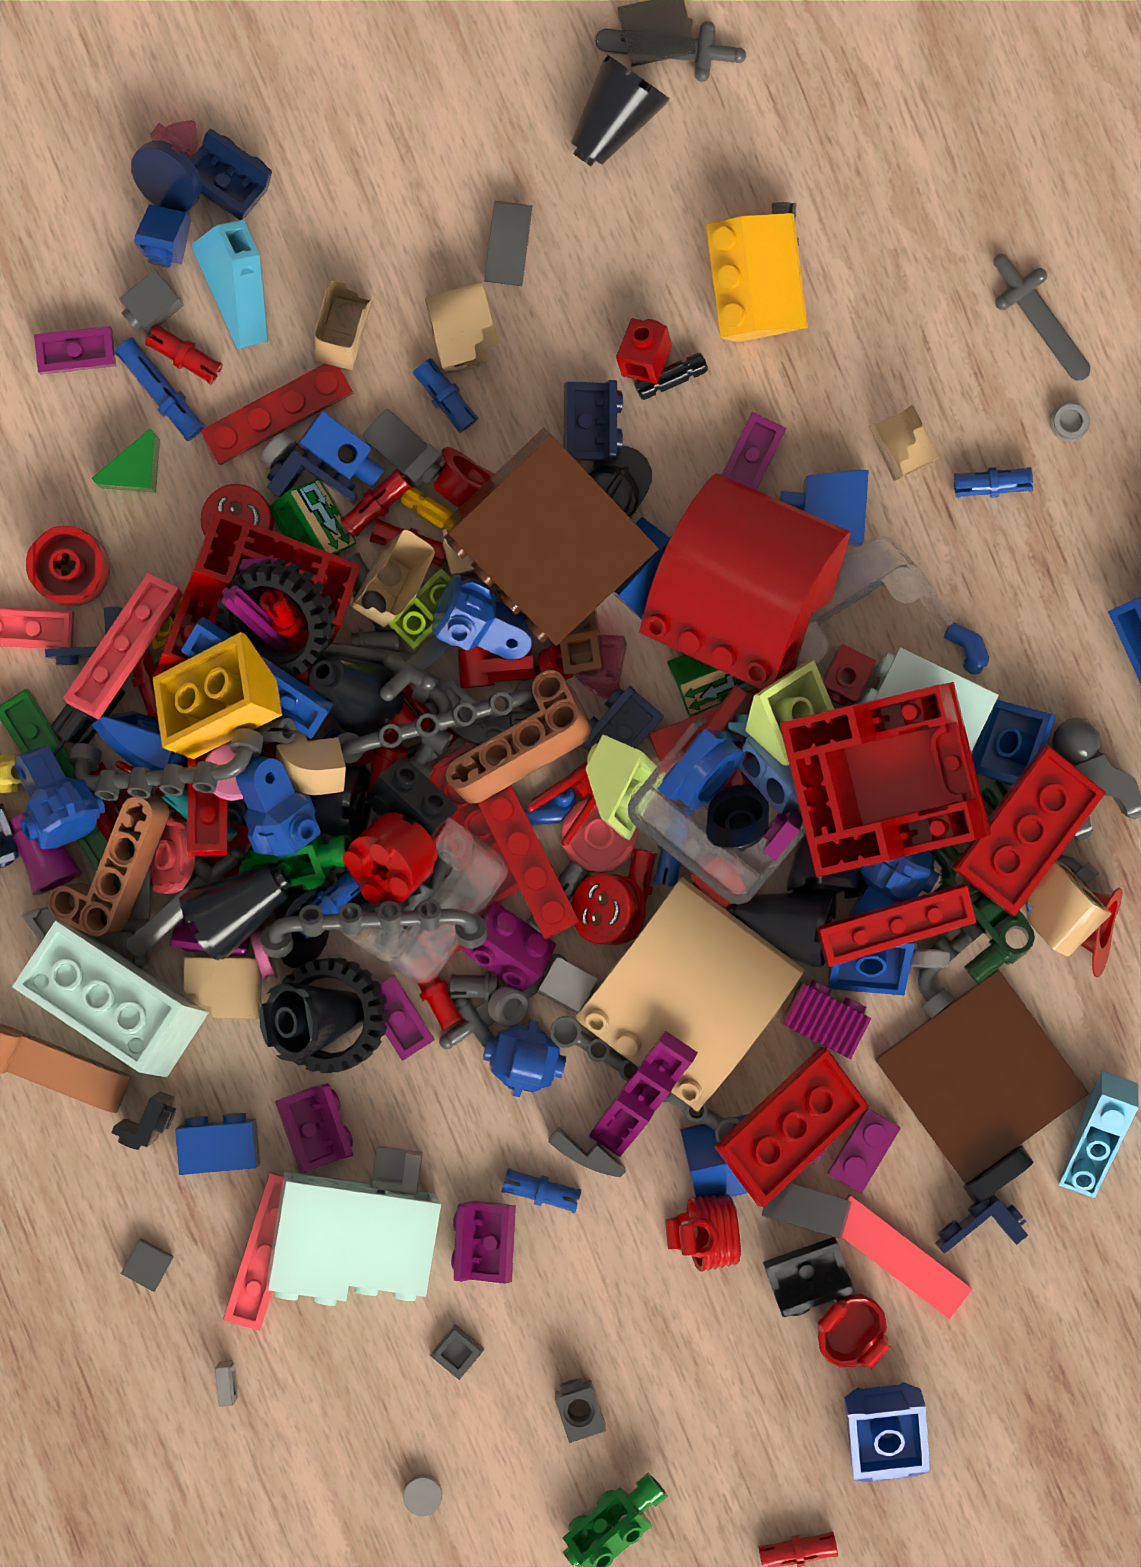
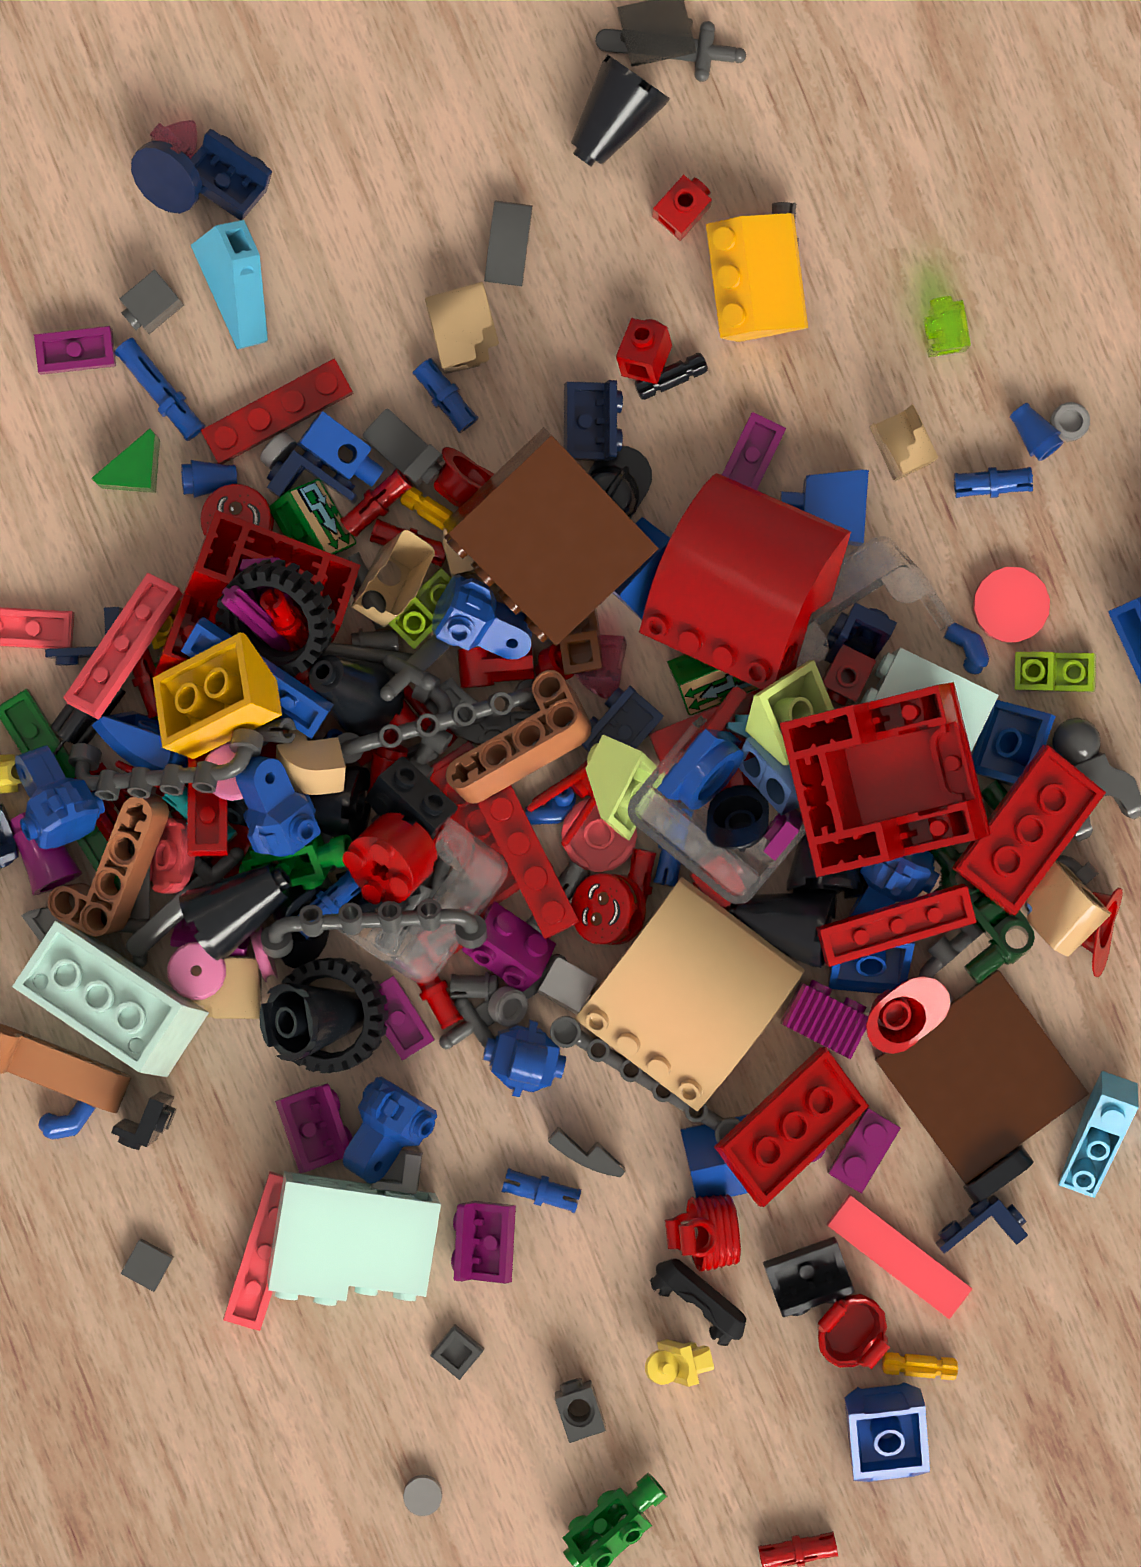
red brick [26,526,110,606] -> none
blue slope [134,204,191,268] -> none
red pin [145,324,223,385] -> none
blue brick [175,1113,260,1175] -> none
light grey tile [215,1360,238,1407] -> none
tan piece [314,279,374,370] -> none
magenta slope [589,1031,698,1157] -> none
dark grey slope [762,1183,852,1239] -> none
light grey tile [911,949,950,968] -> none
dark grey sword [993,254,1090,381] -> none
none -> blue arm [38,1100,96,1140]
none -> bright pink piece [167,942,226,1000]
none -> blue cone [181,460,237,498]
none -> blue piece [343,1076,437,1184]
none -> light yellow hips [645,1339,714,1387]
none -> black piece [650,1259,746,1346]
none -> red brick [652,174,712,241]
none -> dark blue bracket [823,602,897,663]
none -> piece [866,976,950,1054]
none -> yellow axle [882,1352,958,1380]
none -> clear neon green brick [924,296,971,358]
none -> coral tile [973,567,1050,643]
none -> blue cone [1010,403,1064,461]
none -> lime slope [1015,652,1096,692]

